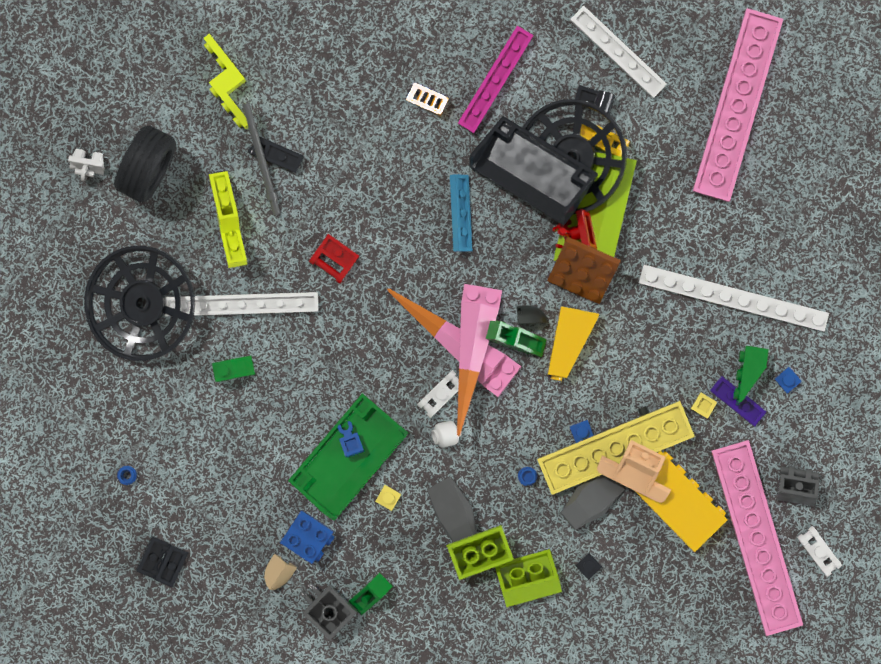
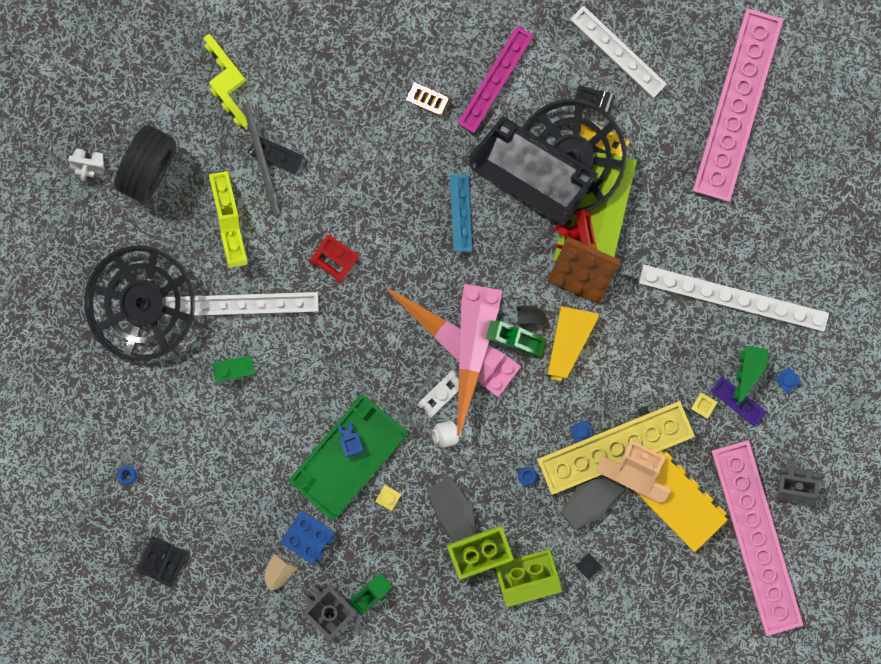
white plate [797,526,842,577] -> none

